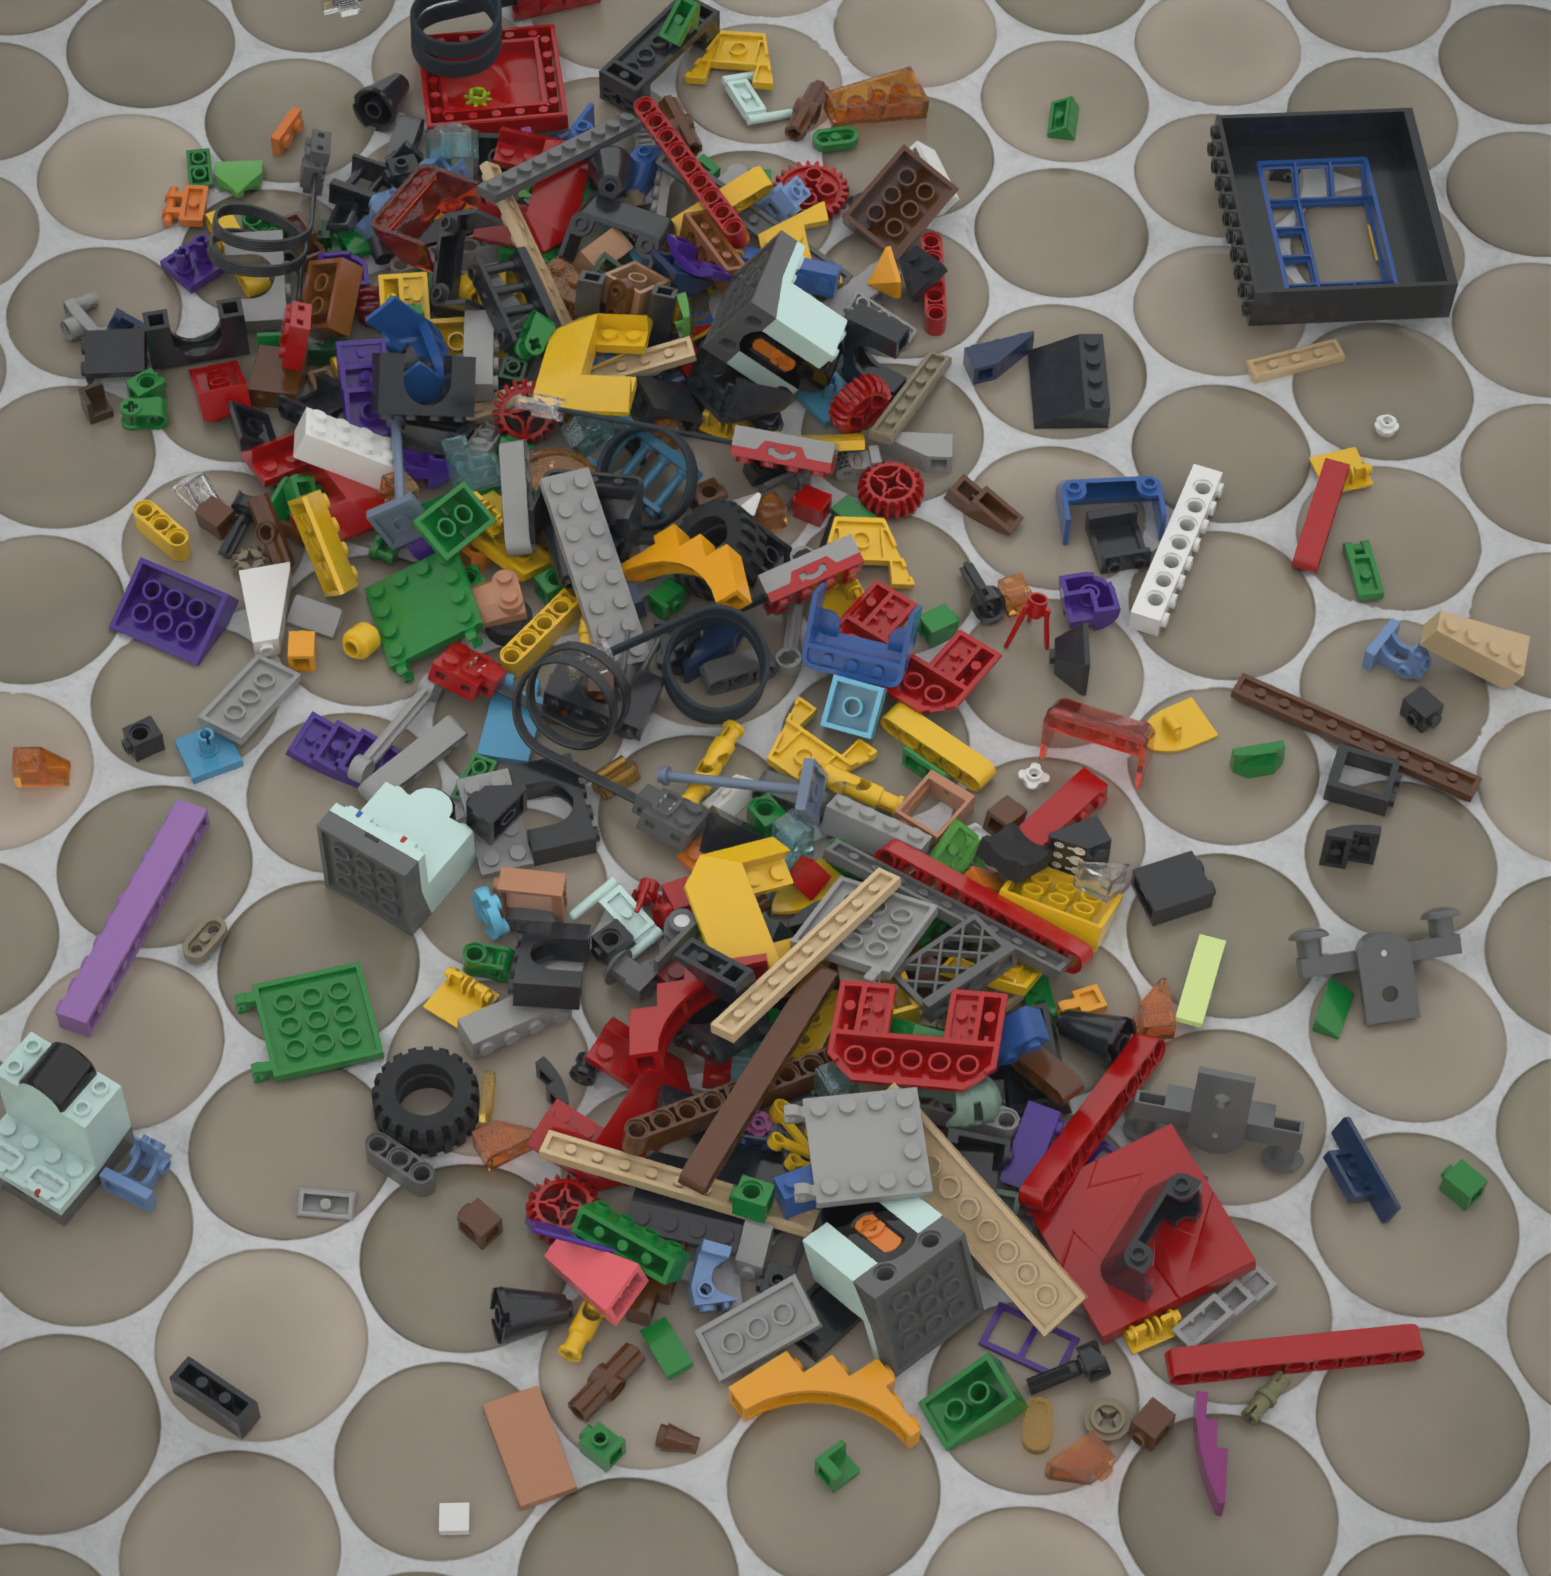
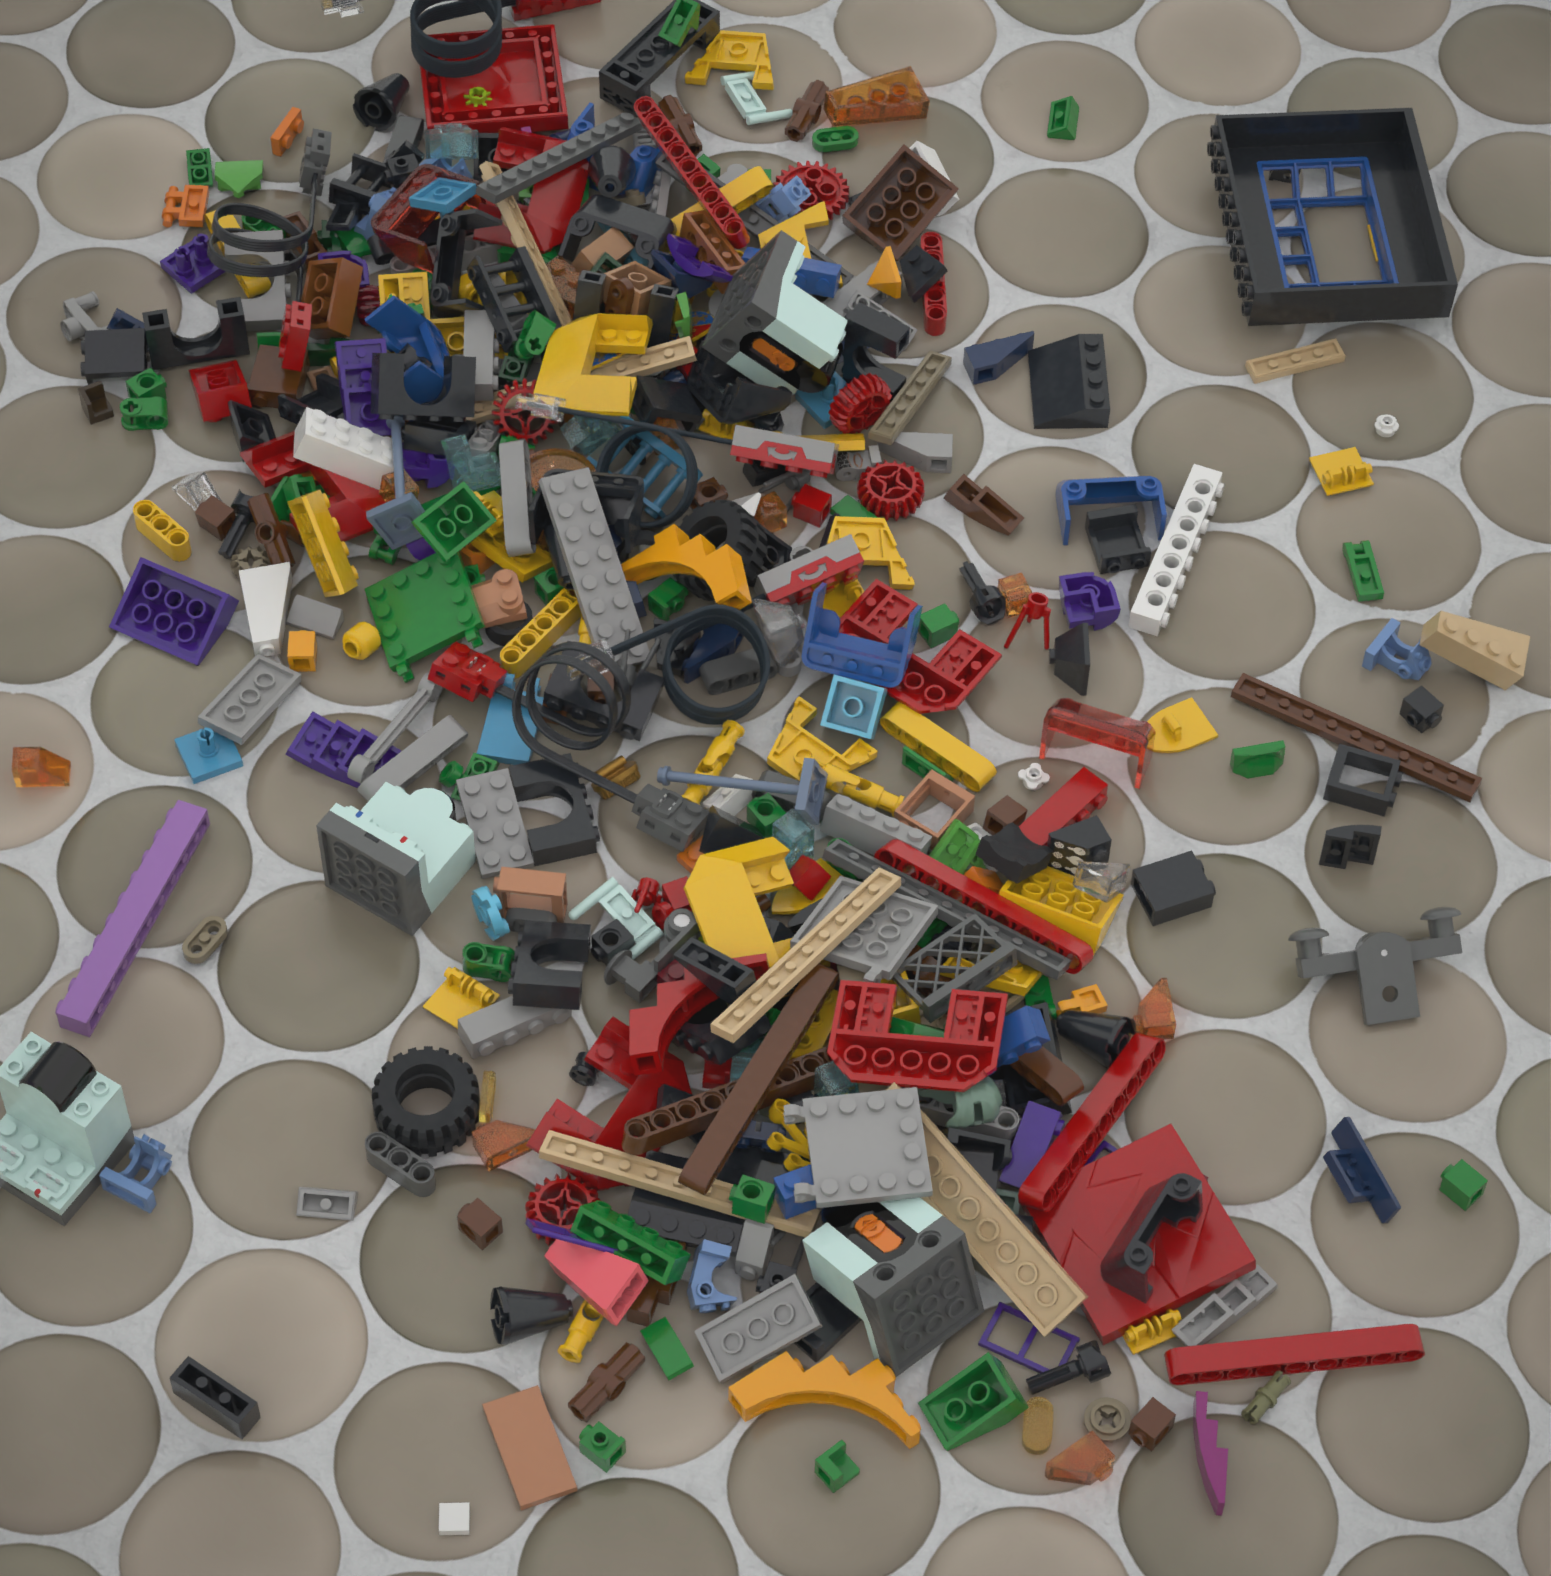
black brick [121,715,165,762] -> none
green plate [234,961,384,1083] -> none
black slope [466,784,527,846] -> none
black slope [535,1056,569,1106] -> none
reddish brown cone [655,1423,700,1455] -> none
magenta plate [746,1110,772,1137] -> none
dark grey piece [1123,1066,1304,1172] -> none
yellowish green slope [1175,934,1226,1028] -> none
red beam [1292,458,1350,574] -> none
green slope [1312,978,1355,1039] -> none
none -> dark azure tile [409,177,477,218]
none -> green tile [439,761,464,788]
none -> clear slope [752,599,805,668]

